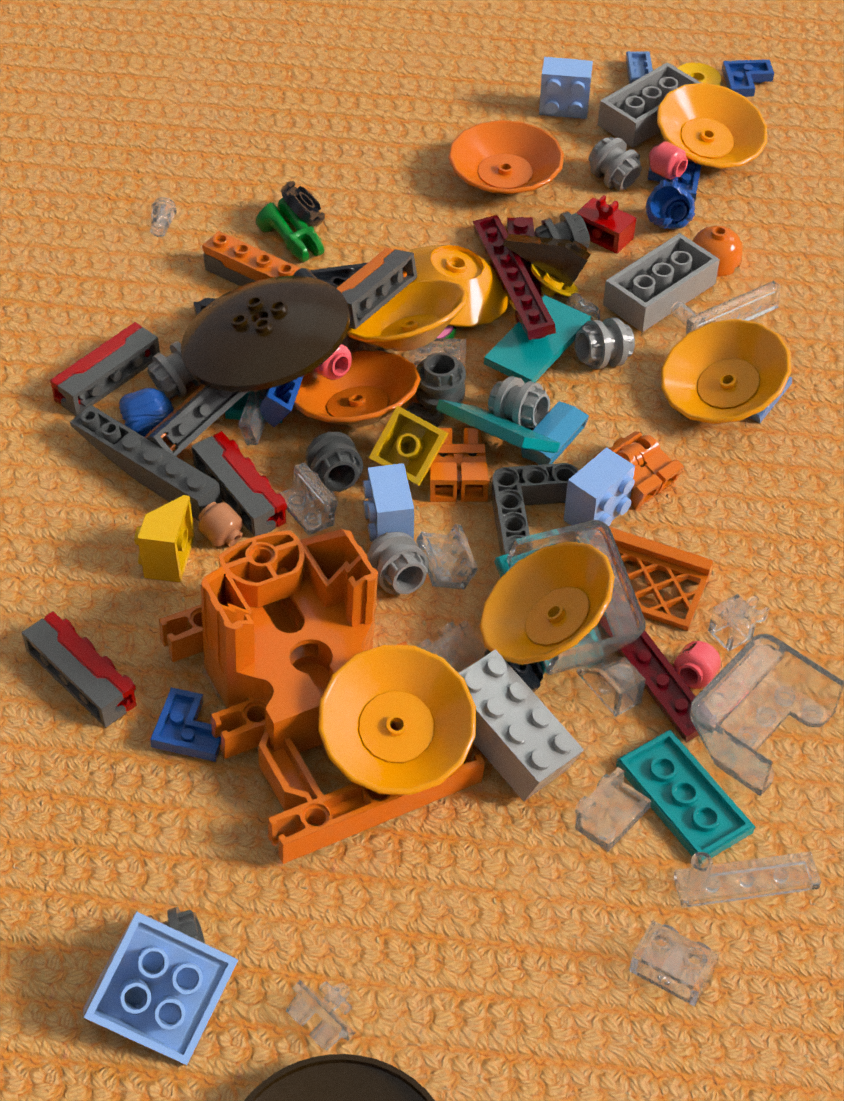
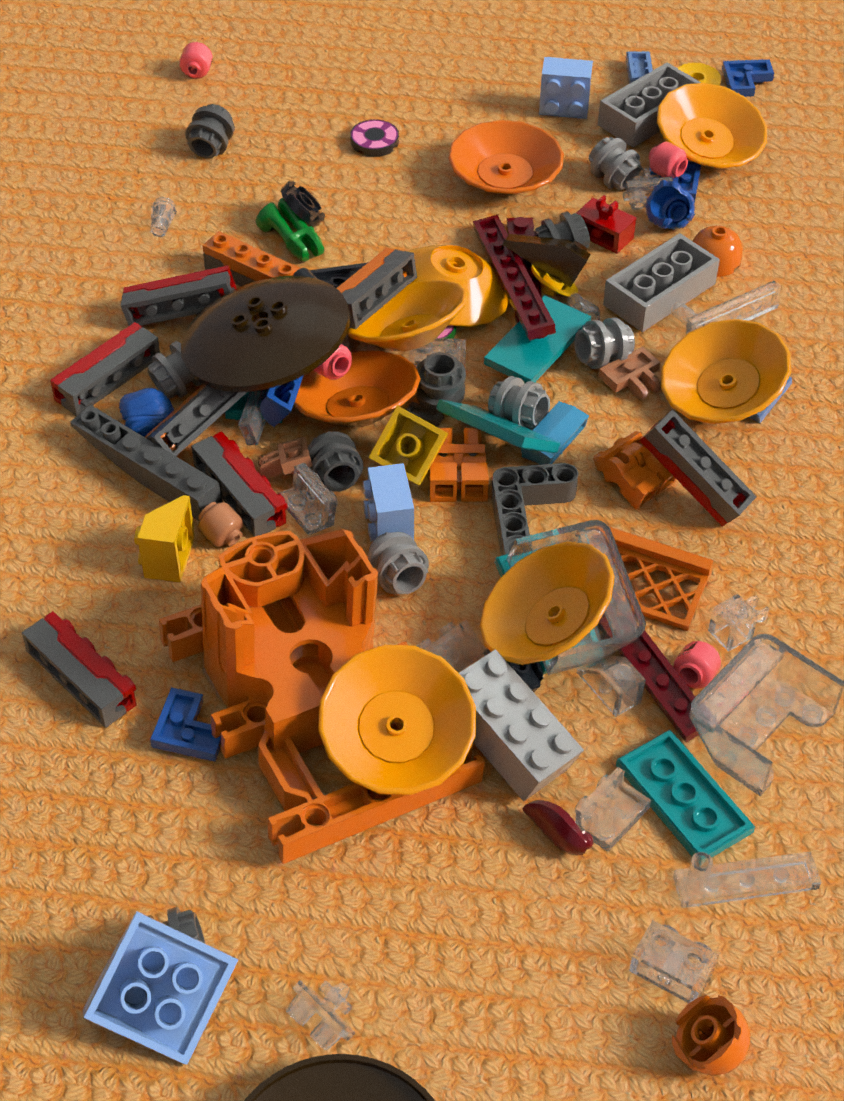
clear bracket [416,524,478,590] -> none
light blue brick [564,447,635,538] -> none
none -> dark grey piece [120,265,237,326]
none -> coral head [179,42,213,78]
none -> dark grey piece [185,104,235,158]
none -> nougat hinge [258,436,312,478]
none -> tile [350,119,399,157]
none -> dark red arm [522,800,593,856]
none -> nougat hinge [598,346,661,400]
none -> clear hips [623,168,672,210]
none -> dark grey piece [639,409,757,527]
none -> orange cylinder [672,995,751,1076]

